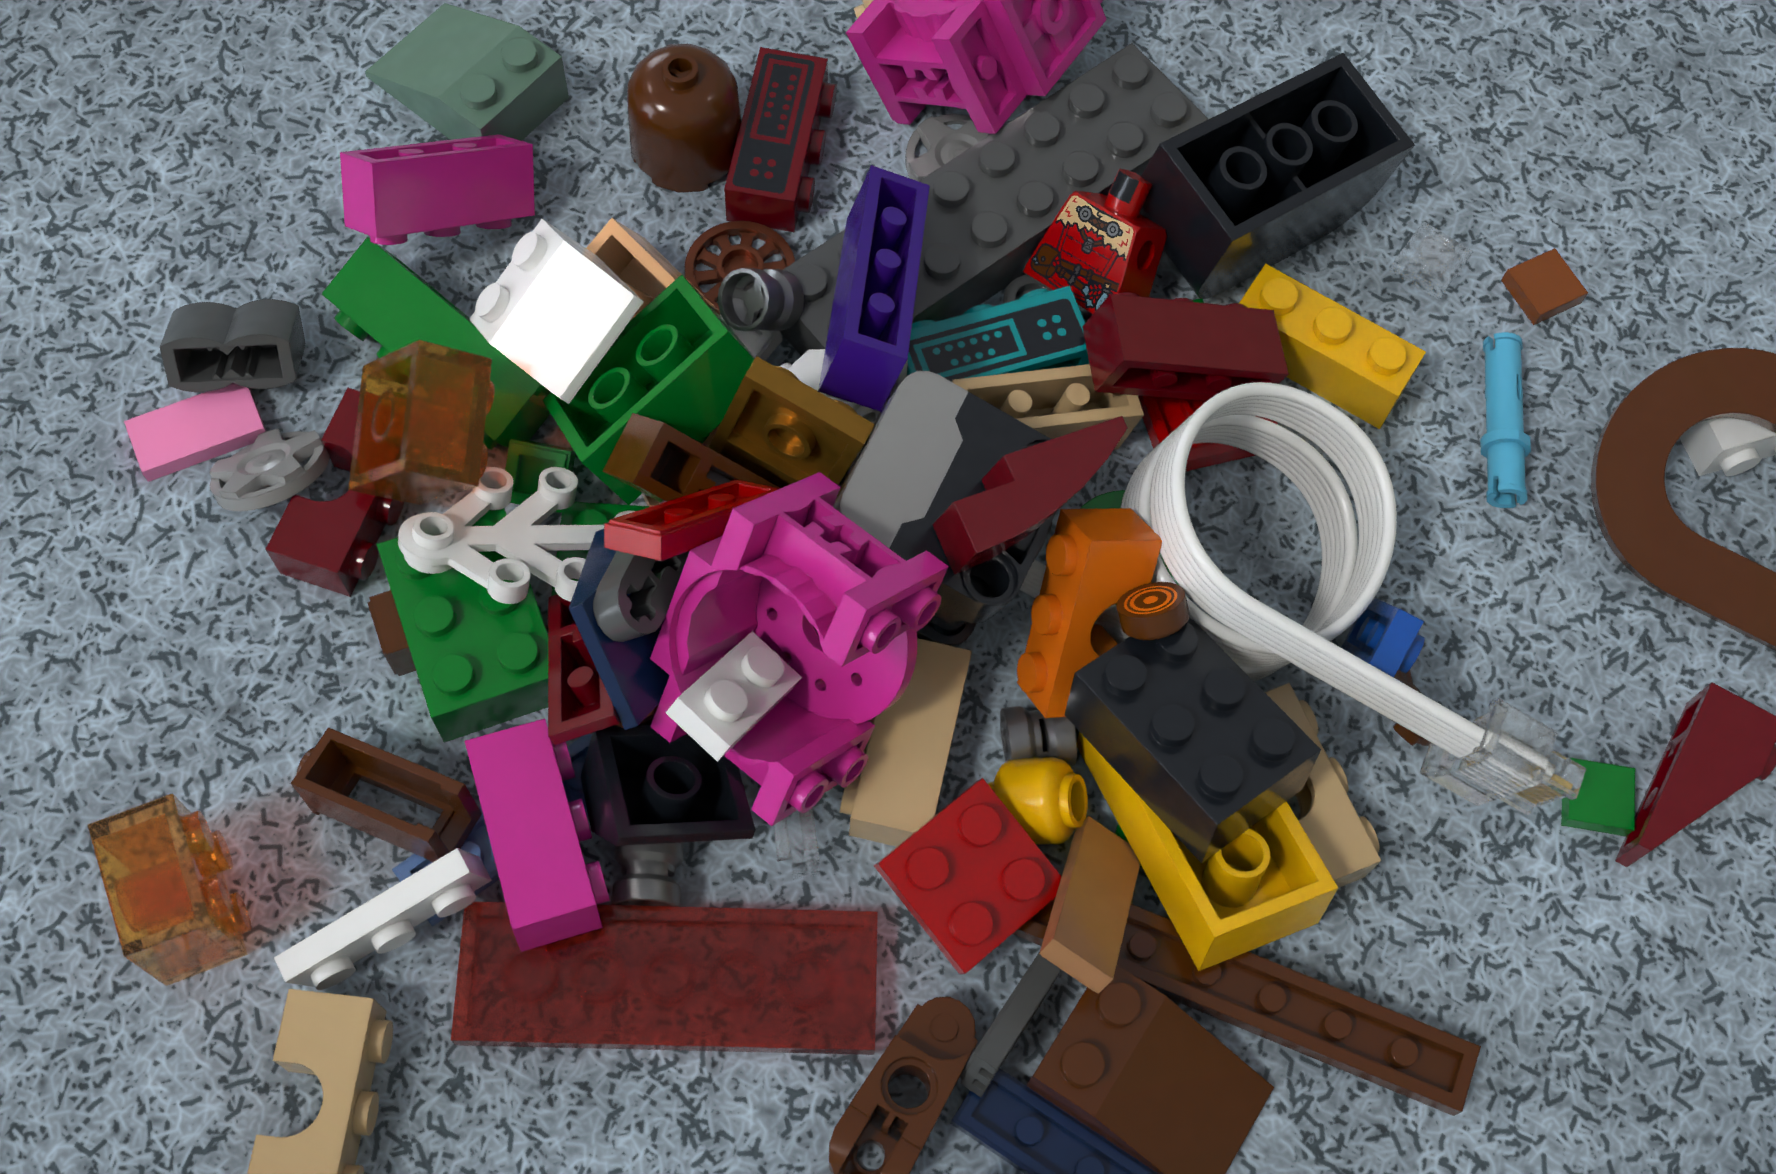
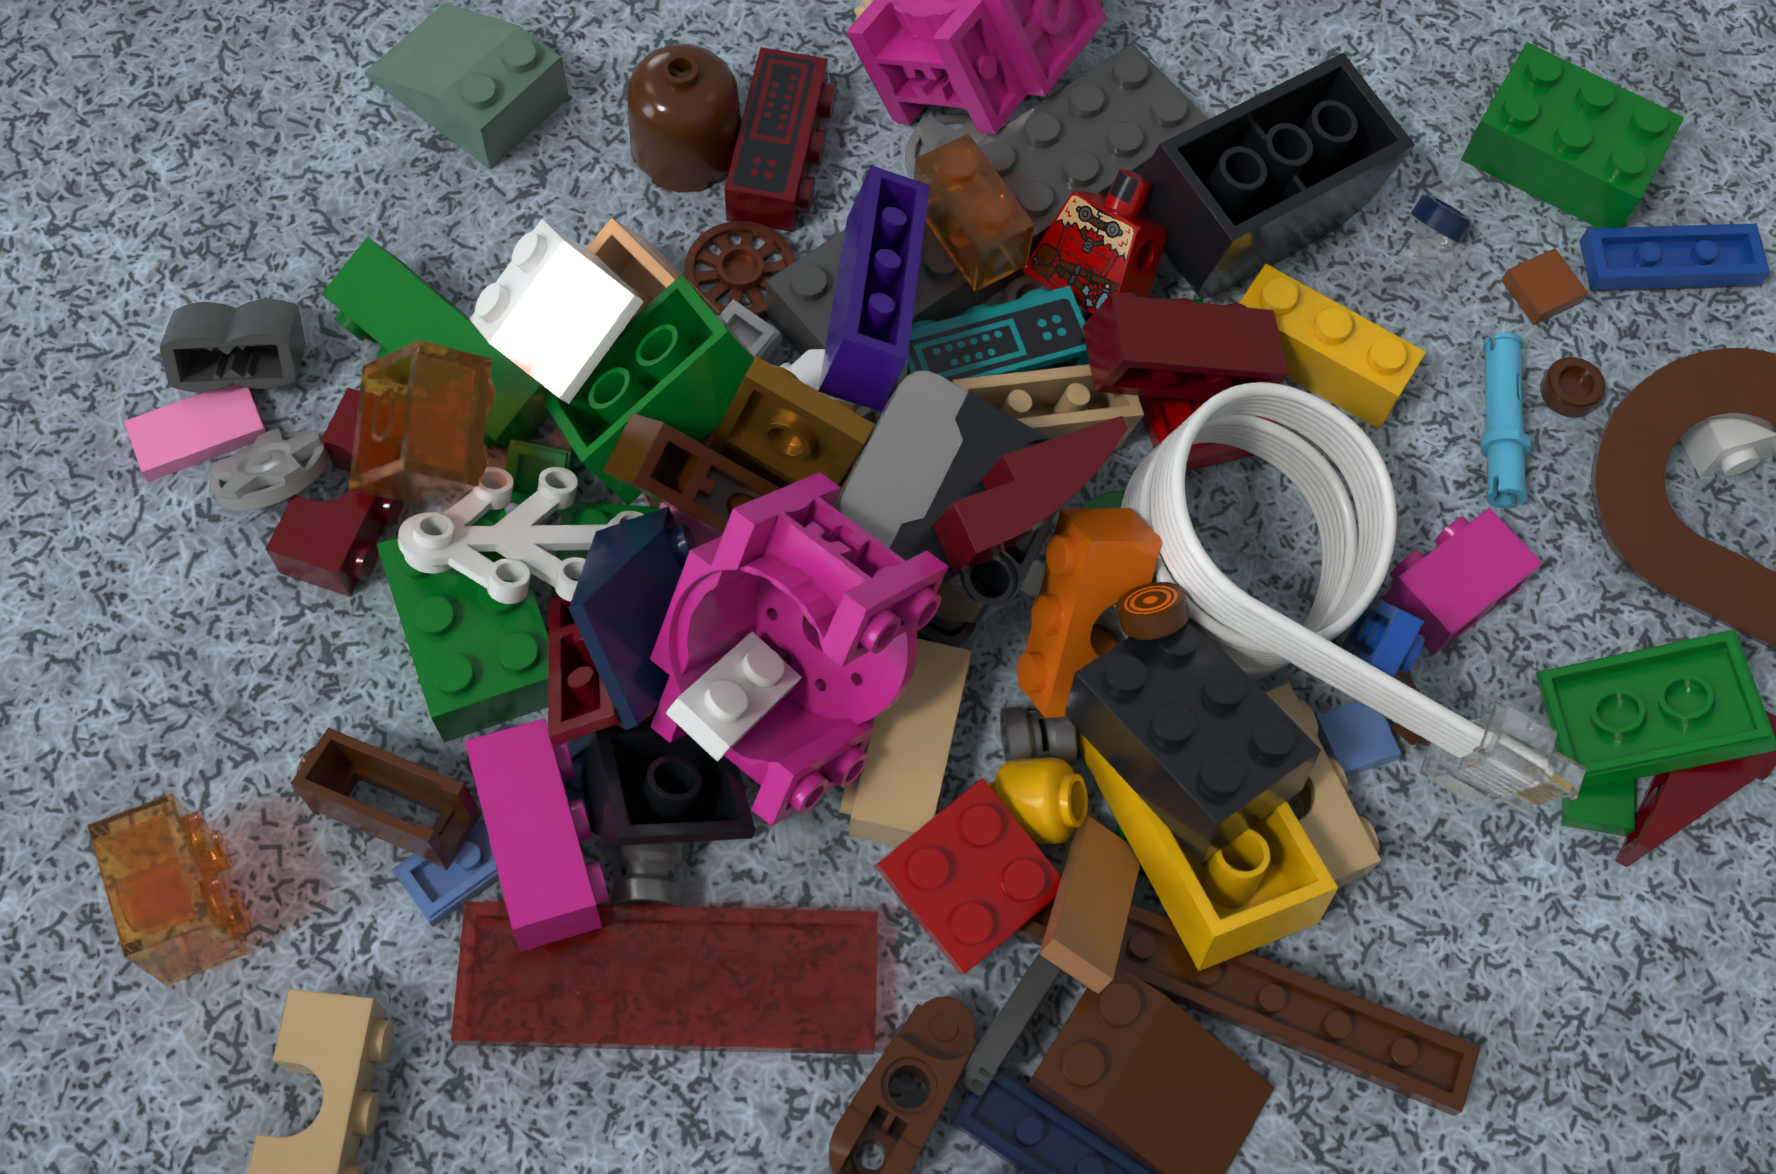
white plate [274,848,492,990] -> none
dark pink brick [340,134,535,245] -> none
reddish brown tile [367,590,416,676] -> none
dark grey beam [593,551,688,642] -> none
red tile [604,479,780,561] -> none
flat silver wheel [718,268,804,331] -> none
none -> clear orange brick [914,133,1035,291]
none -> medium blue tile [1315,701,1402,777]
none -> dark pink brick [1382,508,1542,656]
none -> dark blue tile [1411,194,1473,243]
none -> green brick [1461,42,1684,228]
none -> green tile [1536,629,1776,792]
none -> reddish brown tile [1540,357,1605,418]
none -> blue plate [1579,223,1770,291]

